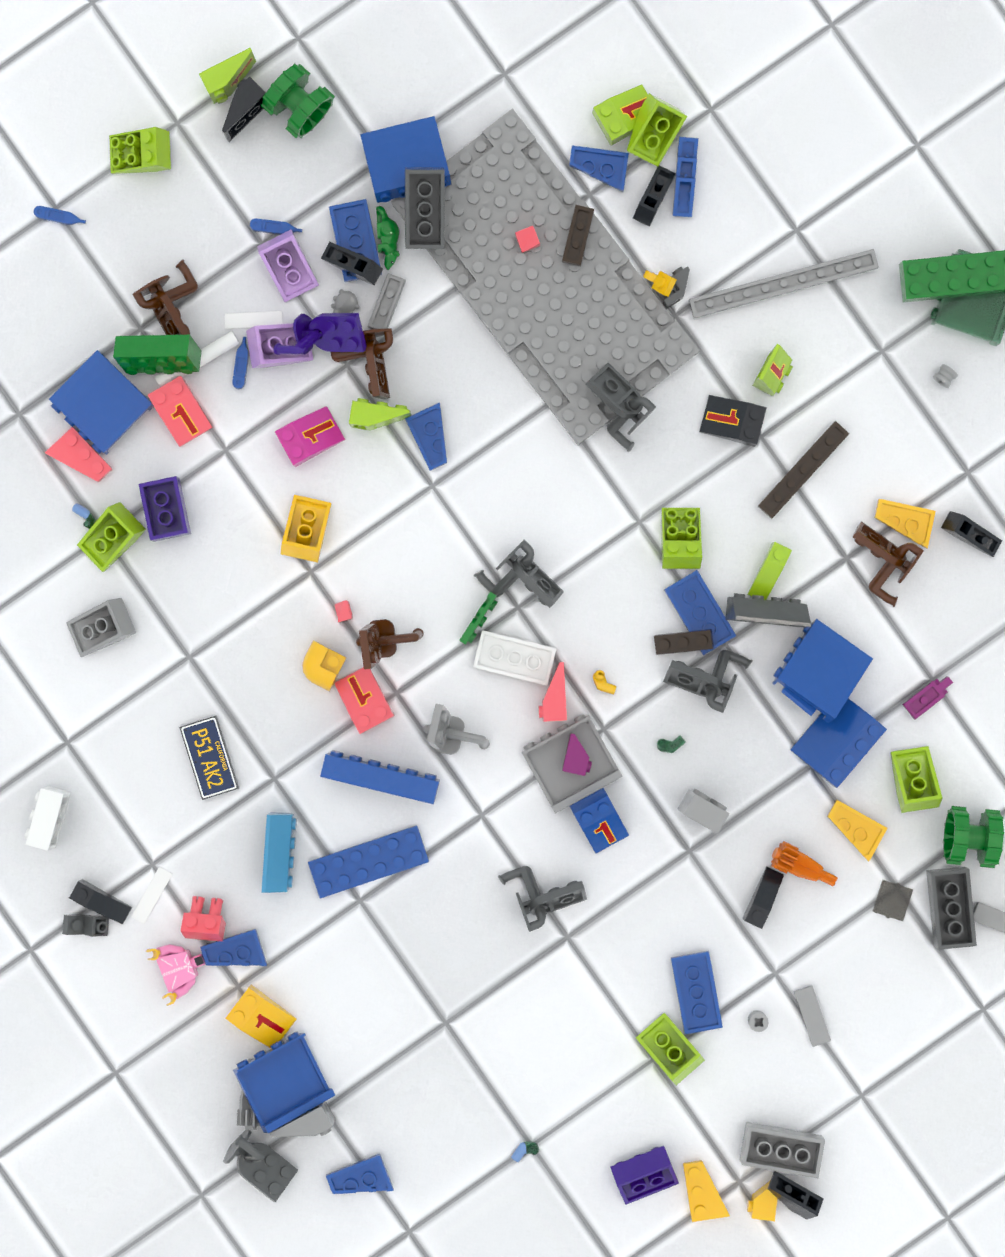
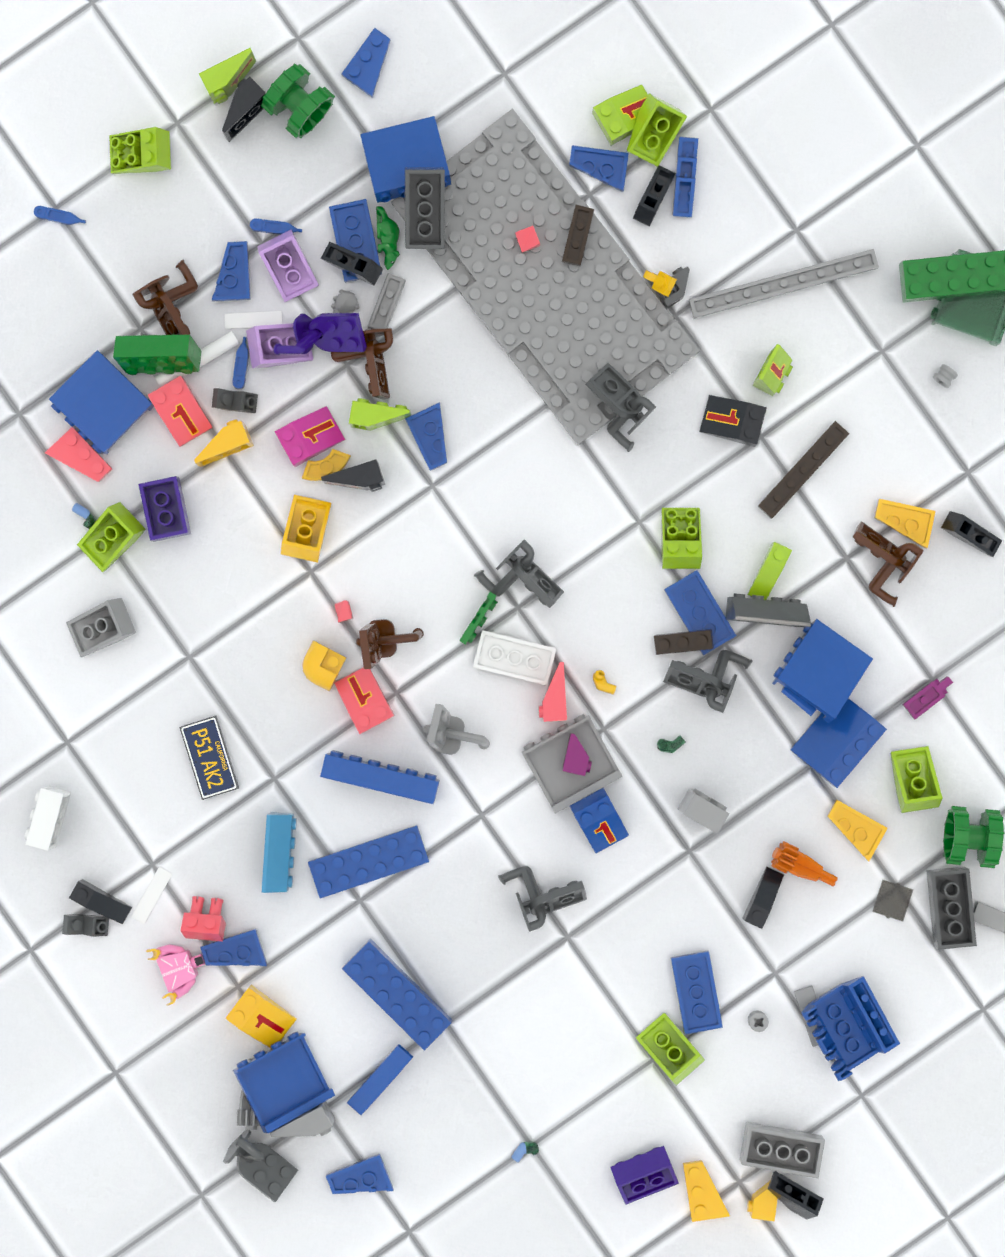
none -> yellow slope [194,419,254,467]
none -> blue wing [212,241,251,302]
none -> dark grey slope [212,388,258,413]
none -> yellow tile [302,449,351,481]
none -> black slope [321,459,385,492]
none -> blue wing [341,28,391,98]
none -> blue brick [342,939,452,1051]
none -> blue slope [347,1044,413,1115]
none -> blue slope [801,976,900,1081]

